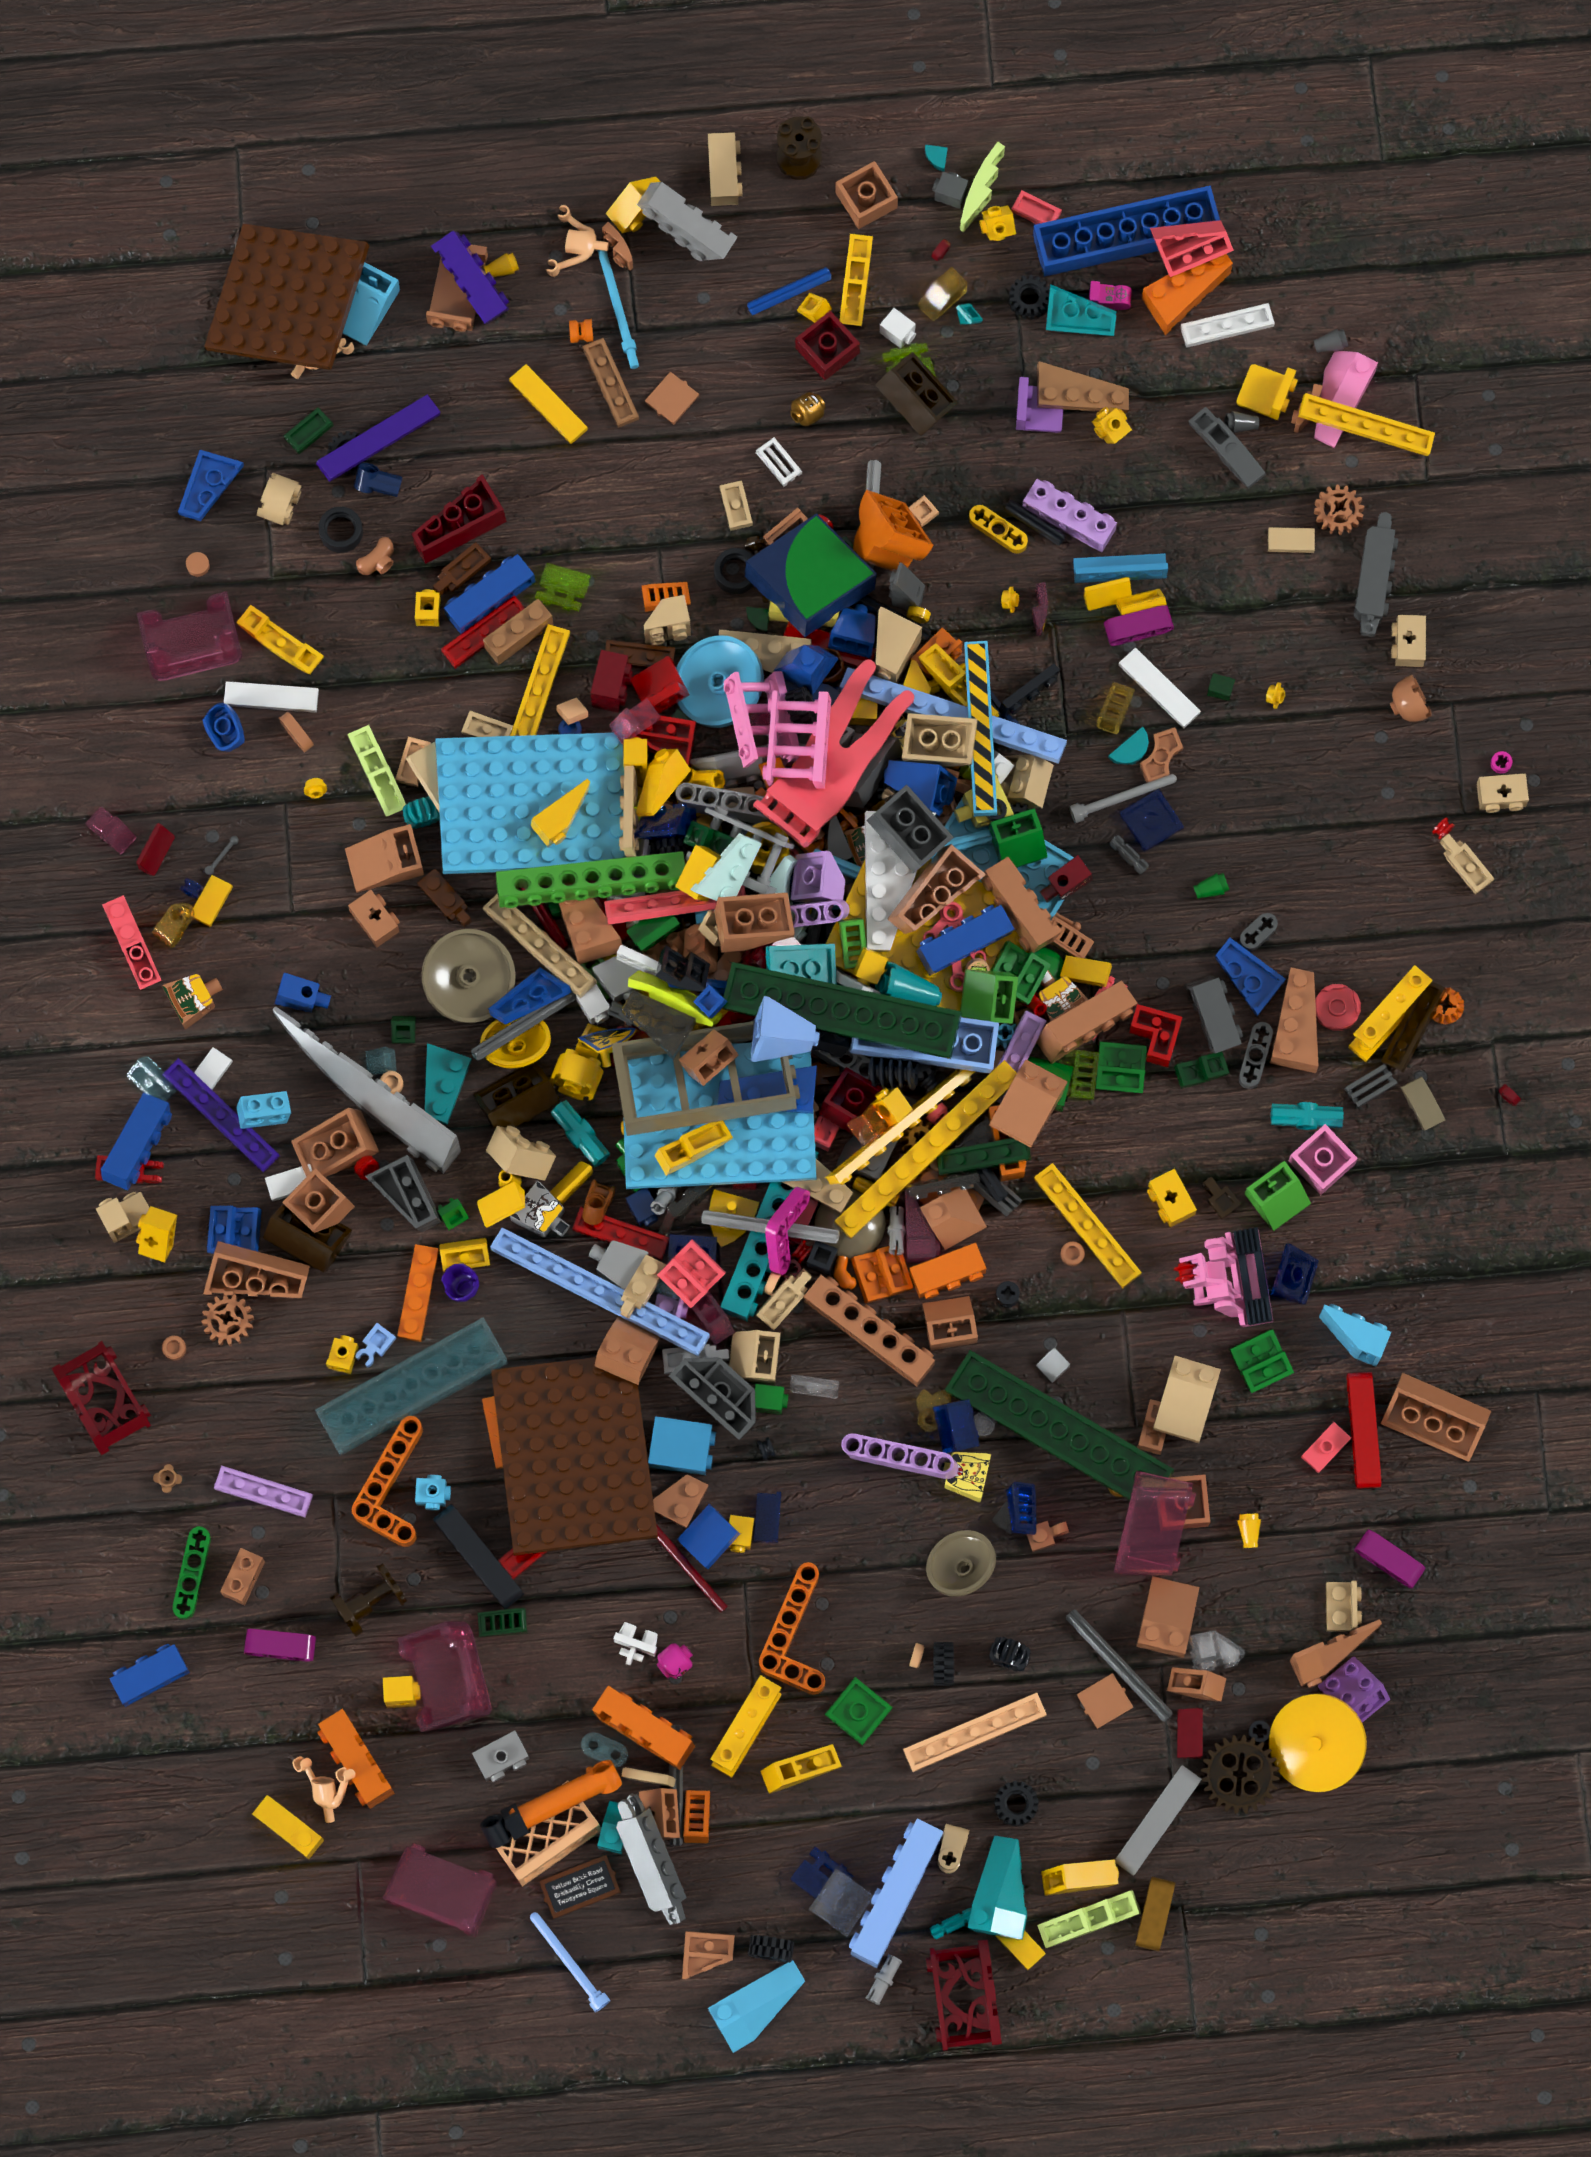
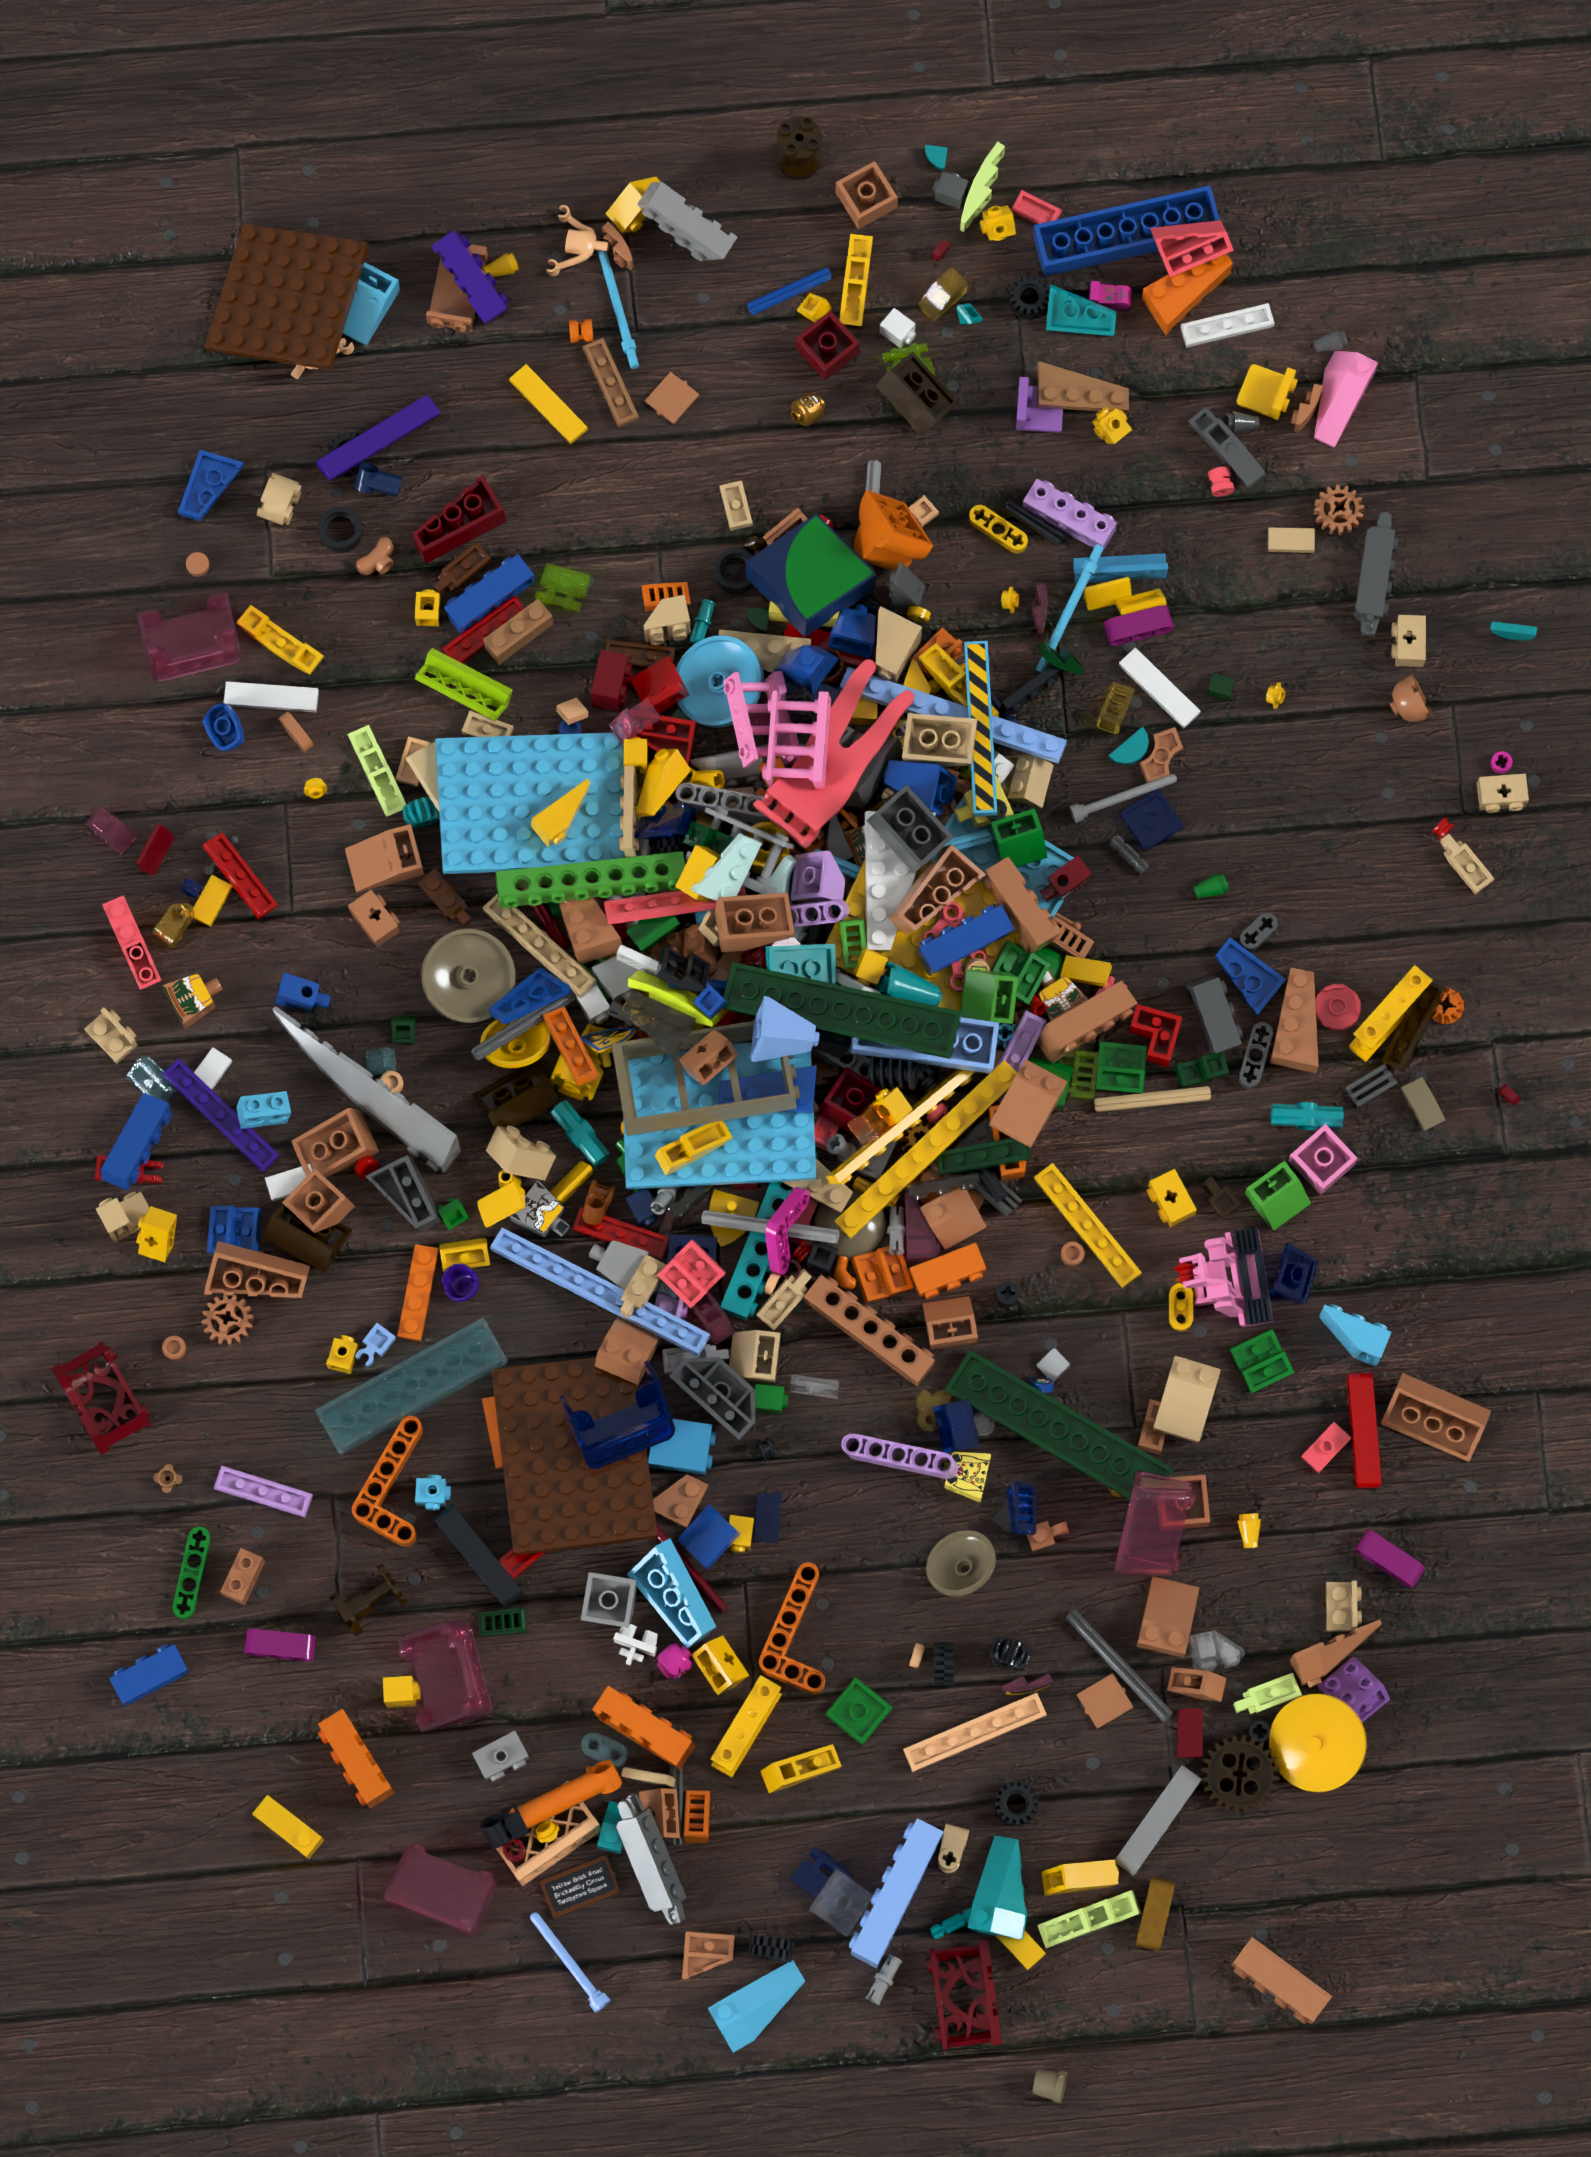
dark green tile [283,407,334,454] -> none
light nougat piece [292,1756,355,1823] -> none
teal wing [425,1043,472,1125] -> none
yellow plate [510,624,570,736] -> none
tan brick [708,132,743,206] -> none
white tile [756,437,802,487] -> none
yellow plate [1298,393,1435,456] -> none
none -> tan bracket [84,1007,138,1064]
none -> red tile [202,832,278,919]
none -> lime fence [415,648,513,721]
none -> dark red bush [503,1838,526,1863]
none -> yellow plate [535,1820,559,1842]
none -> orange tile [543,1006,599,1087]
none -> clear blue windscreen [559,1360,675,1469]
none -> light grey slope [581,1572,637,1628]
none -> medium azure wedge [627,1538,716,1649]
none -> teal axle [690,599,716,644]
none -> yellow brick [692,1635,749,1695]
none -> light grey bush [826,1134,857,1162]
none -> clear pink slope [1001,1673,1053,1695]
none -> blue tile [1030,1377,1054,1393]
none -> dark tan piece [1033,2069,1068,2103]
none -> medium azure bar [1035,544,1104,672]
none -> dark green slope [1037,640,1086,675]
none -> tan axle [1094,1086,1211,1112]
none -> yellow plate [1169,1283,1193,1331]
none -> coral wheel [1208,467,1235,497]
none -> nougat slope [1231,1937,1332,2024]
none -> yellowish green hinge [1233,1673,1302,1714]
none -> teal tile [1490,621,1537,641]

